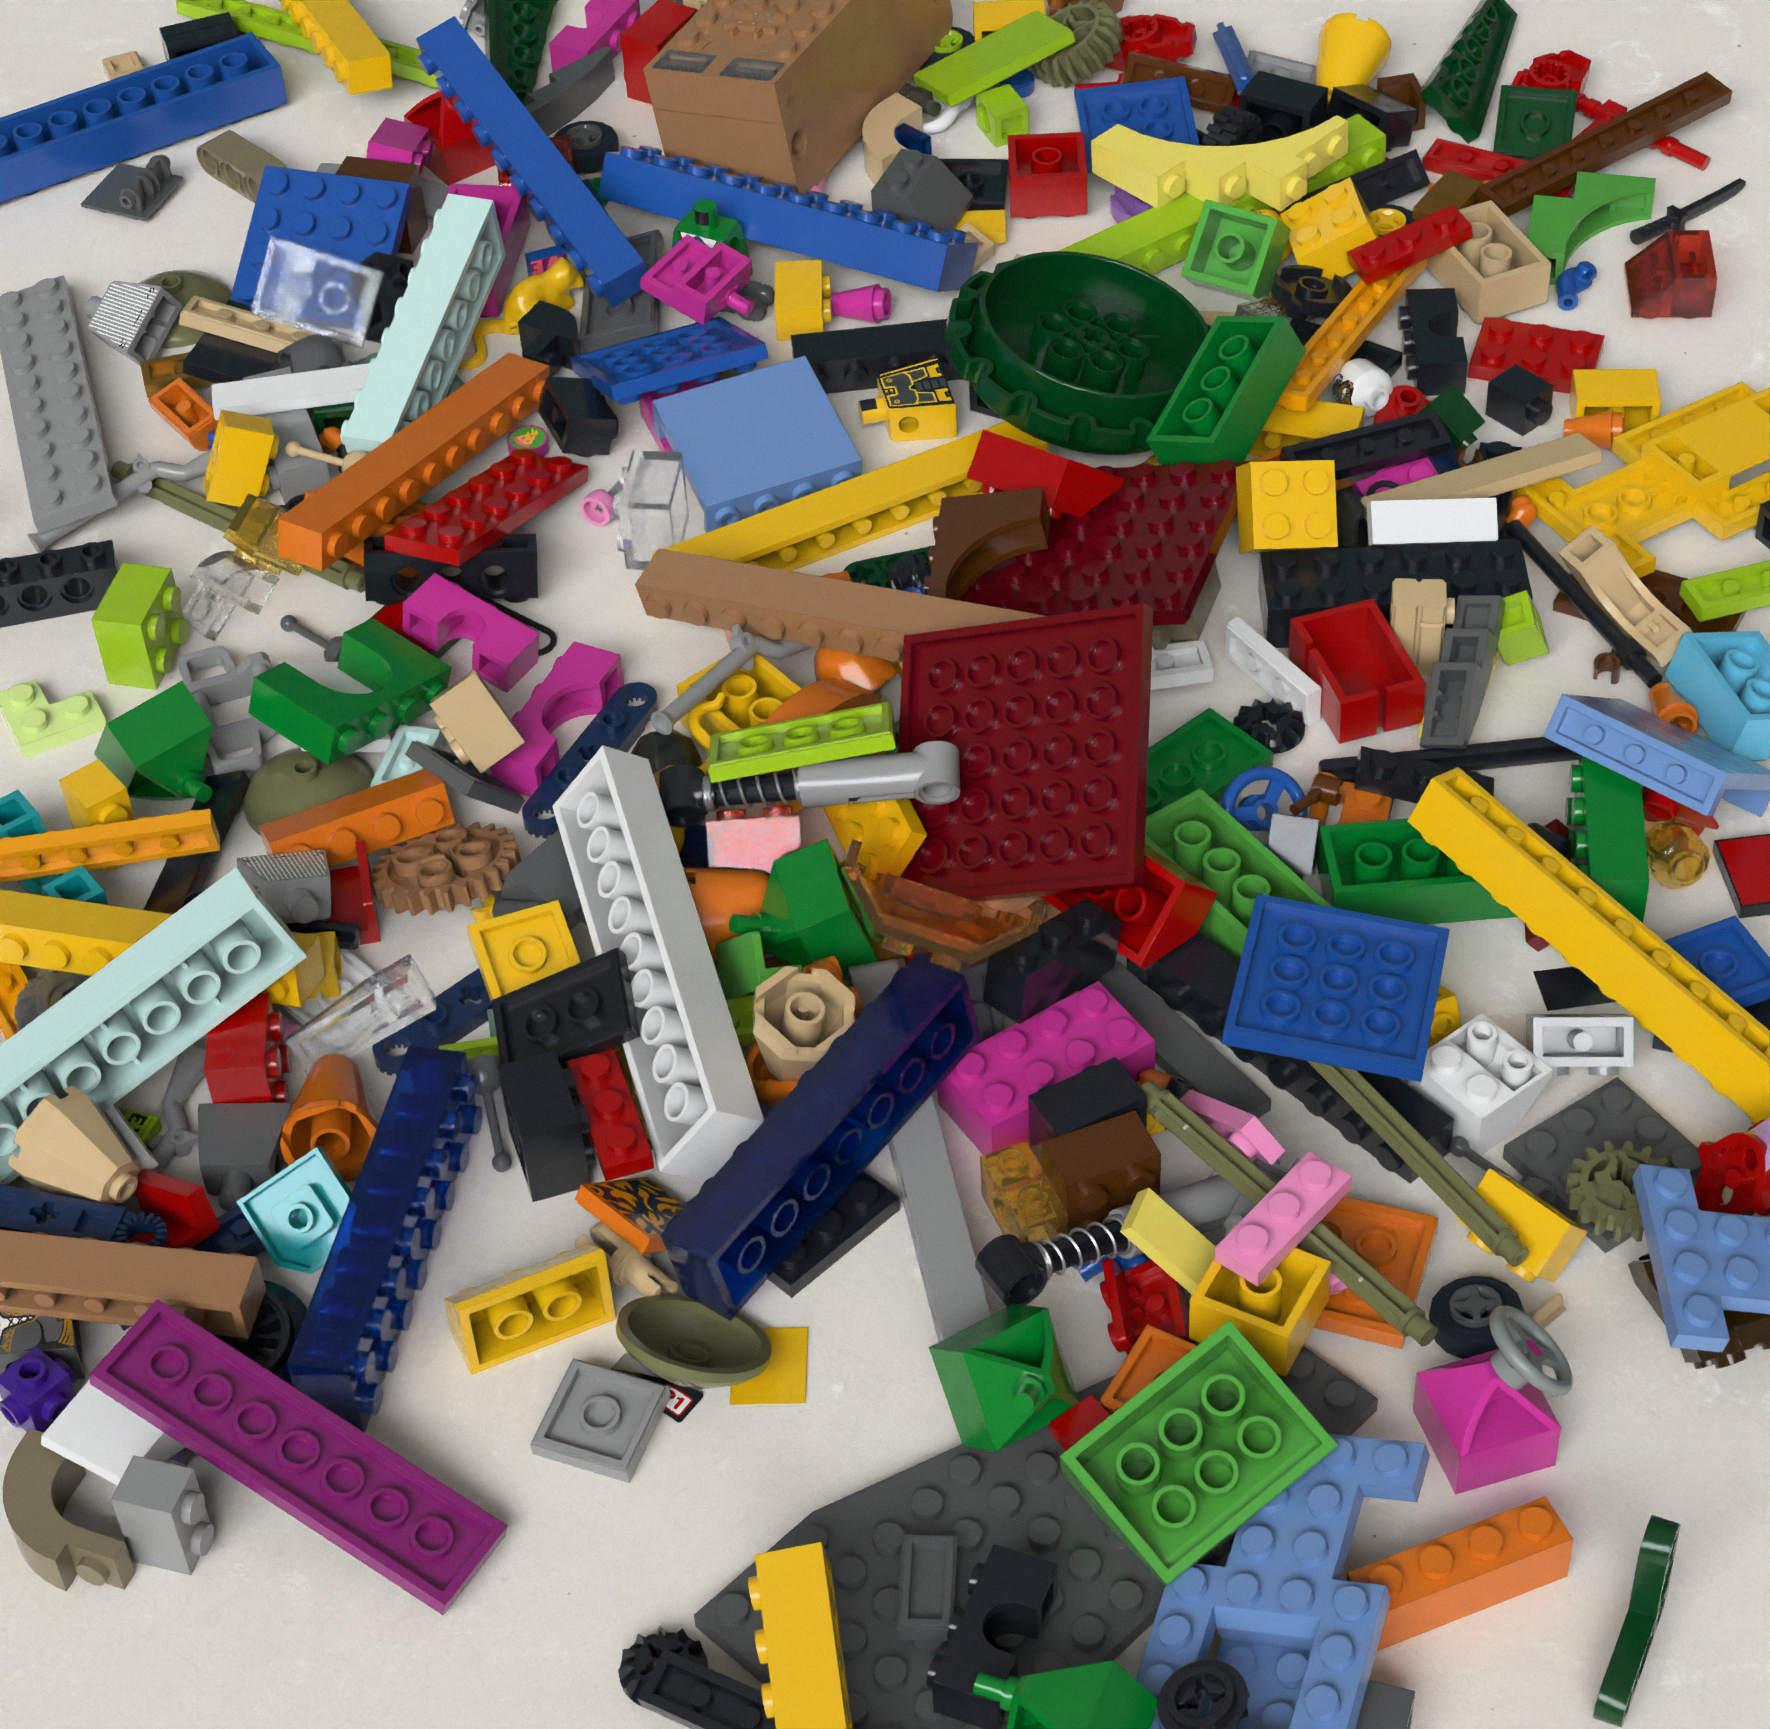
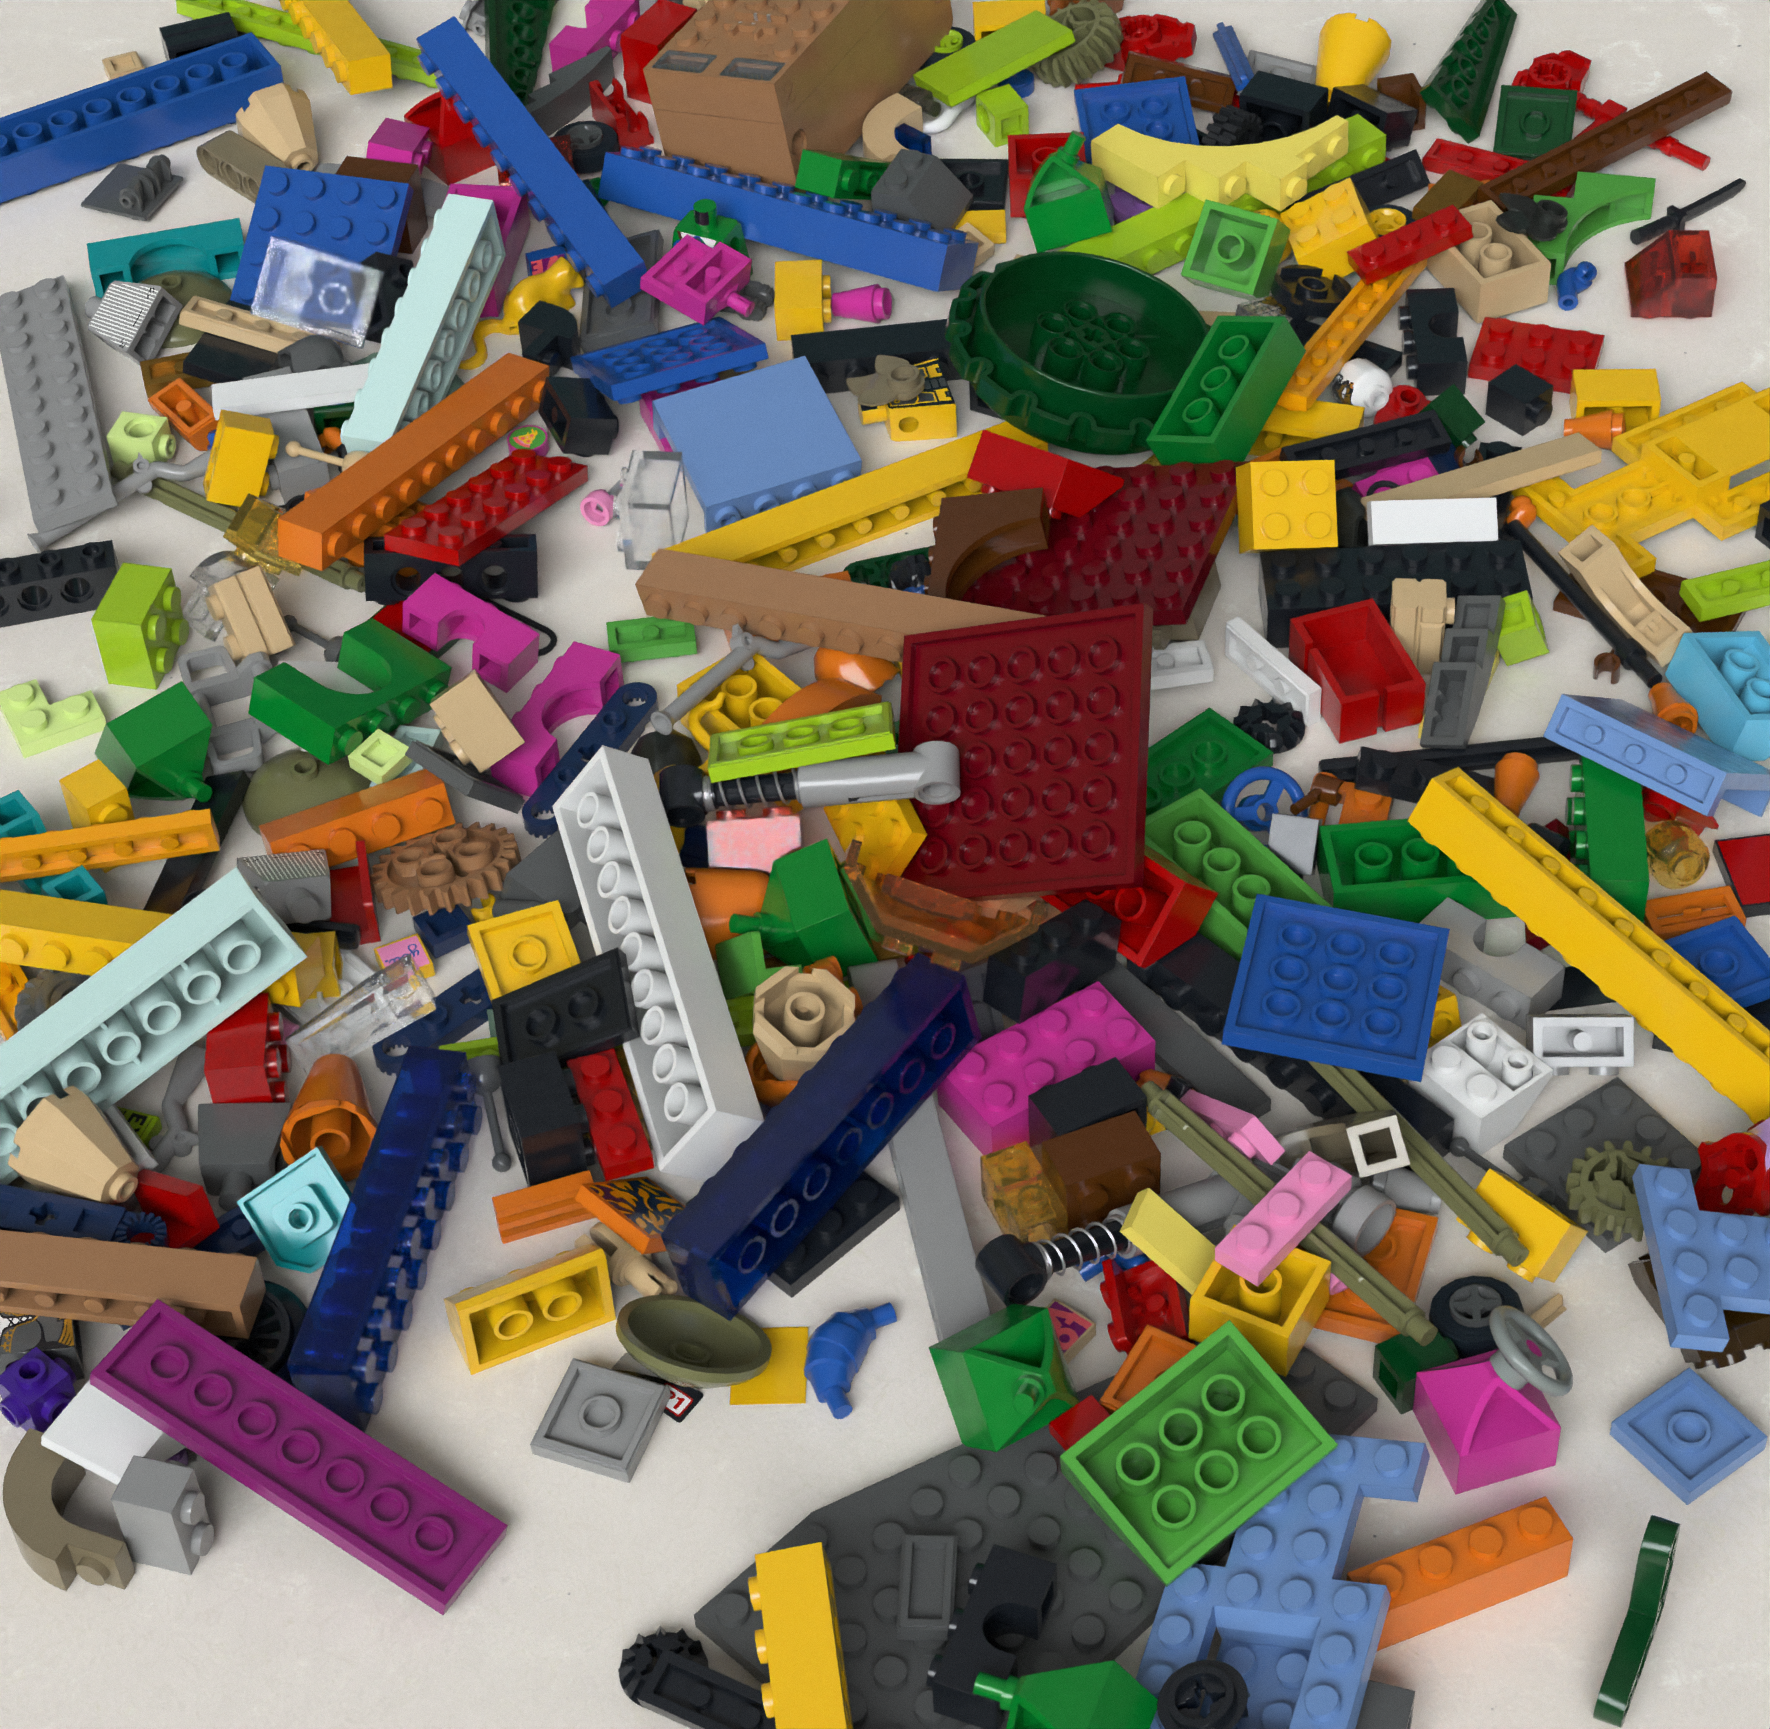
none -> teal arch [87,218,245,298]
none -> yellowish green brick [106,411,176,464]
none -> tan brick [205,565,296,663]
none -> tan cone [235,83,318,171]
none -> yellowish green plate [348,729,413,785]
none -> bright pink tile [374,933,435,989]
none -> dark blue plate [412,904,472,959]
none -> orange tile [492,1170,596,1244]
none -> red hinge [588,78,654,152]
none -> bright green plate [606,617,697,663]
none -> green slope [795,149,891,200]
none -> blue piece [804,1302,897,1419]
none -> dark tan plate [846,355,925,407]
none -> green piece [1024,130,1115,253]
none -> tile [1046,1298,1096,1364]
none -> dark tan arch [1252,1110,1410,1178]
none -> light grey wheel [1320,1162,1396,1257]
none -> light grey cone [1369,1167,1442,1214]
none -> dark green brick [1372,1332,1460,1415]
none -> light grey arch [1420,897,1565,1030]
none -> orange cone [1494,752,1540,818]
none -> pearl dark grey plate [1496,193,1568,242]
none -> medium blue plate [1610,1367,1768,1505]
none -> orange tile [1644,885,1747,941]

